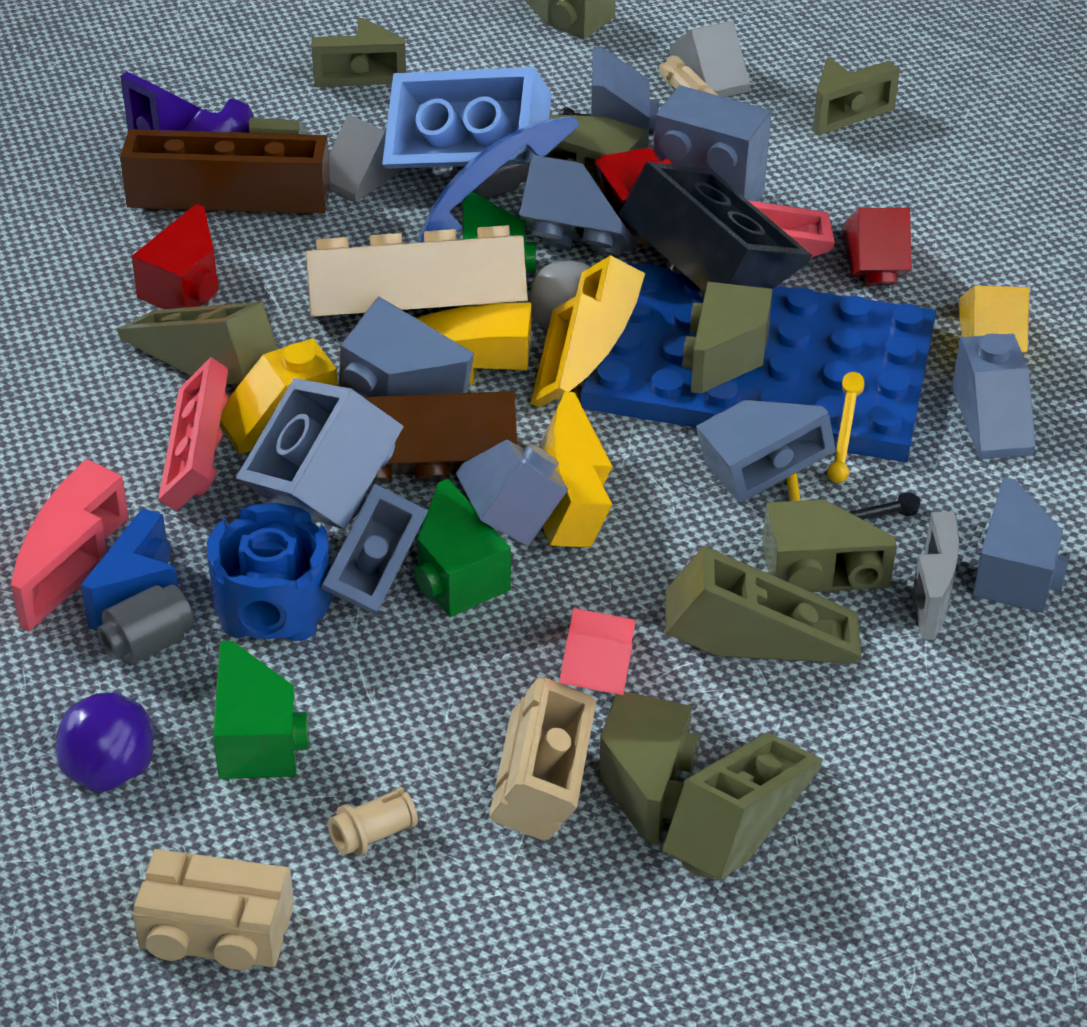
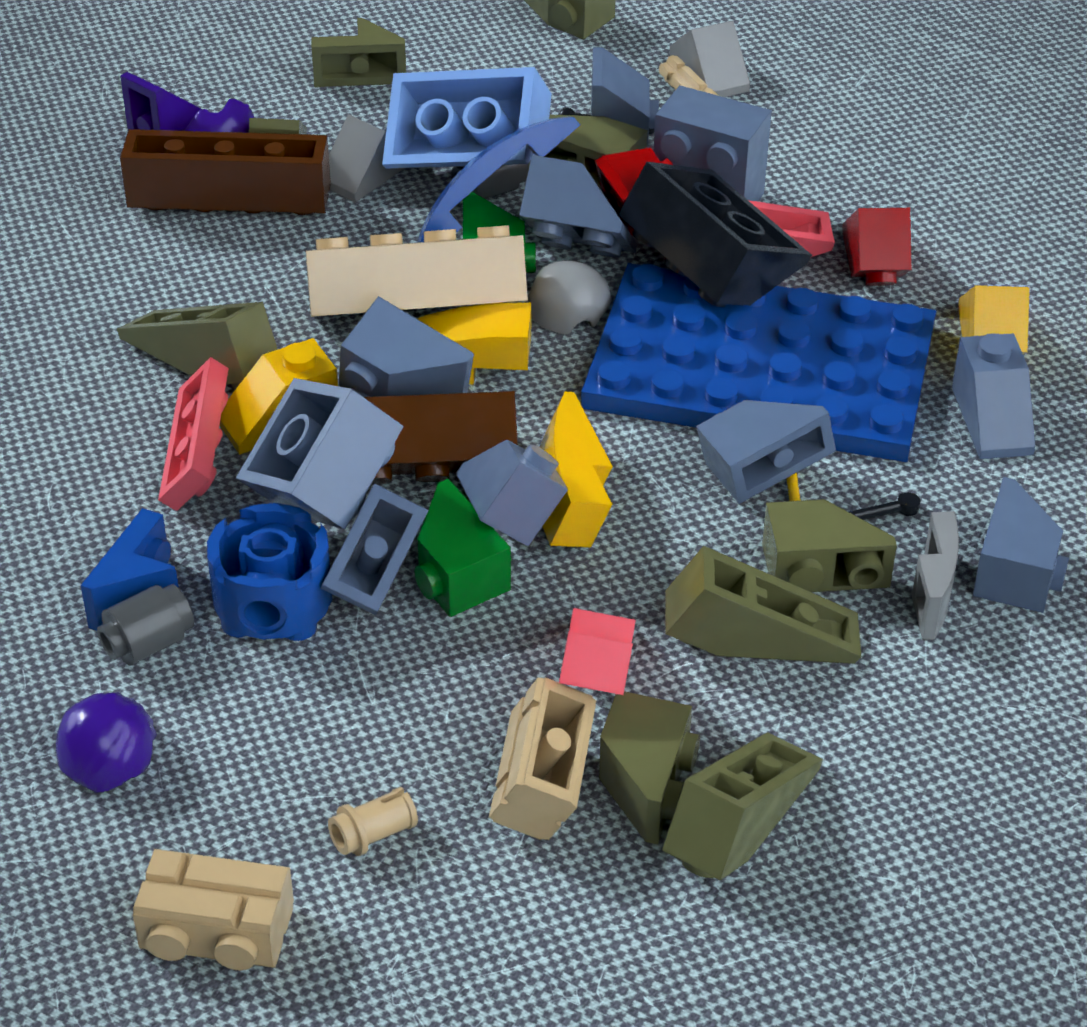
coral slope [11,459,129,632] -> none
red slope [131,204,218,309] -> none
green slope [213,641,309,779] -> none
yellow slope [530,255,645,408] -> none
olive slope [682,282,773,394] -> none
olive slope [813,57,900,135] -> none
yellow hinge [827,372,864,483] -> none

